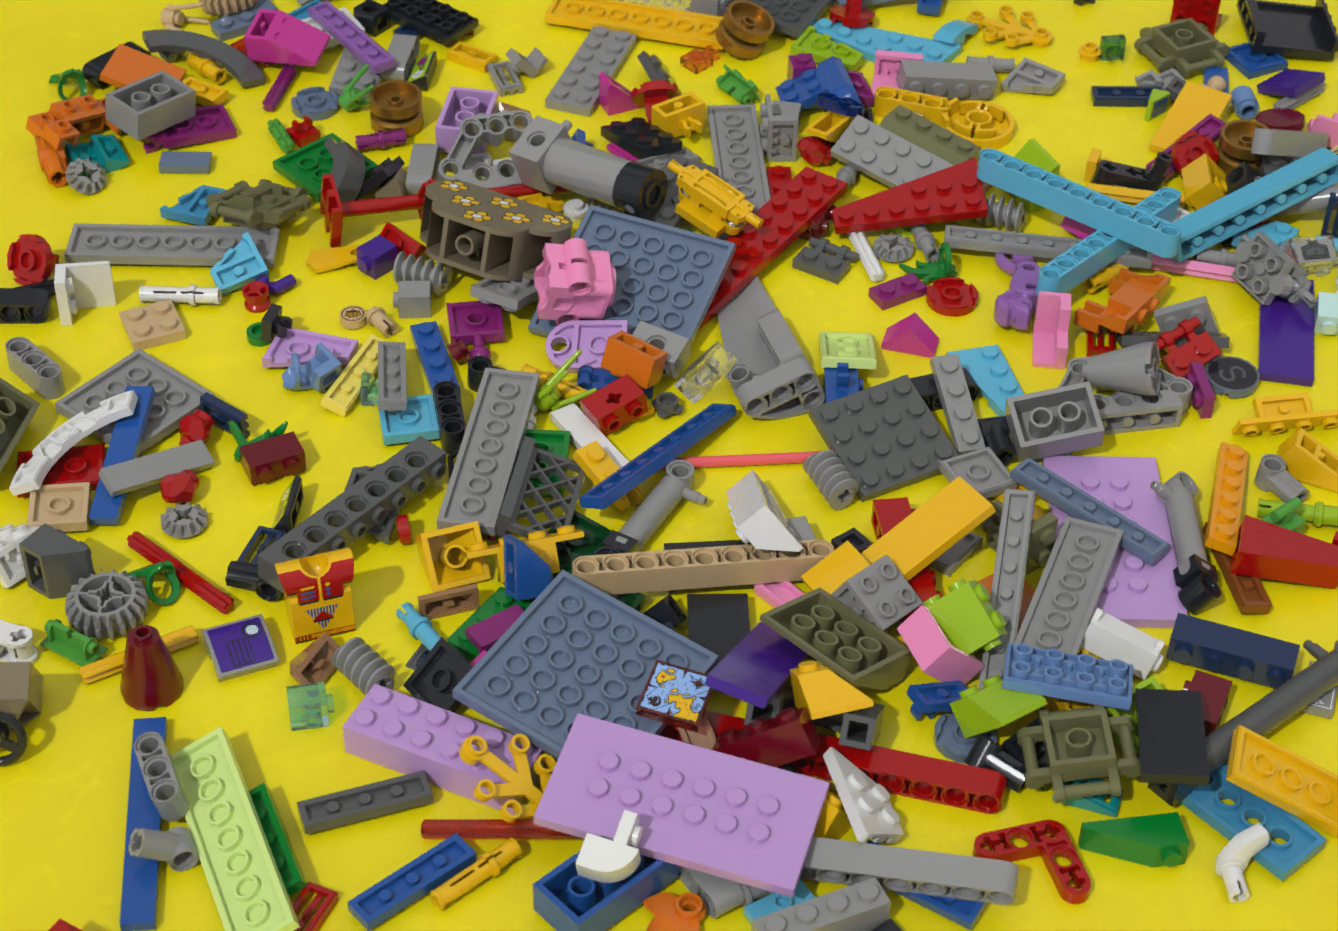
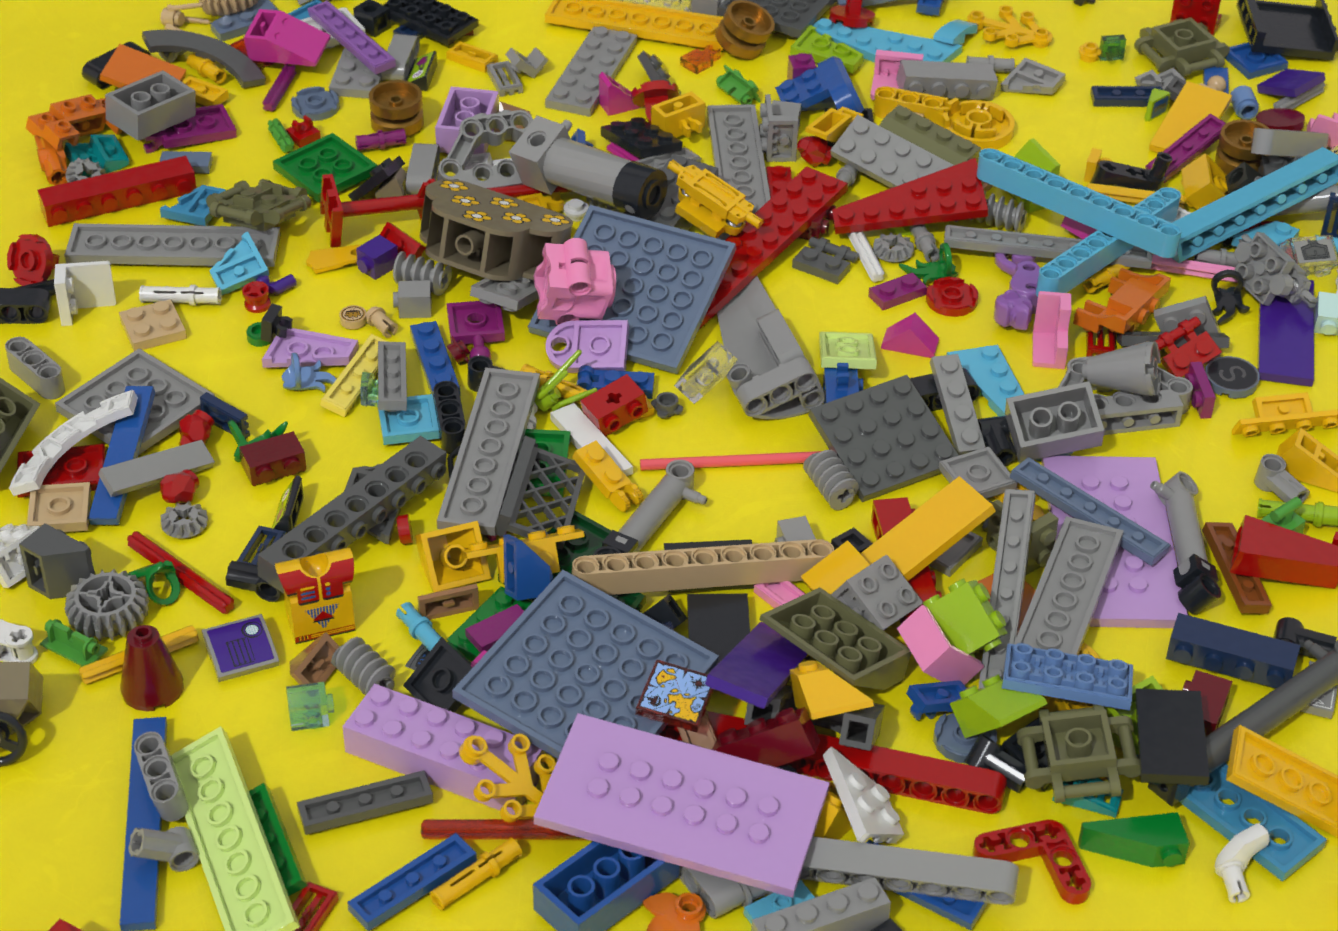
green piece [49,68,87,101] -> none
medium blue panel [300,343,342,393] -> none
dark grey arch [319,136,365,202] -> none
bright green plant [339,64,374,112] -> none
white brick [575,810,643,883] -> none
blue tile [579,403,737,510] -> none
orange brick [601,330,668,389] -> none
light grey brick [632,321,691,379] -> none
white wedge [726,470,803,552] -> none
clear blue tile [816,92,865,117] -> none
magenta plate [846,70,875,107] -> none
white brick [1081,608,1165,680] -> none
red tile [1171,131,1219,175] -> none
light orange plate [1204,442,1249,556] -> none
none -> red brick [37,156,197,227]
none -> black piece [1211,270,1250,325]
none -> black piece [1273,617,1337,658]

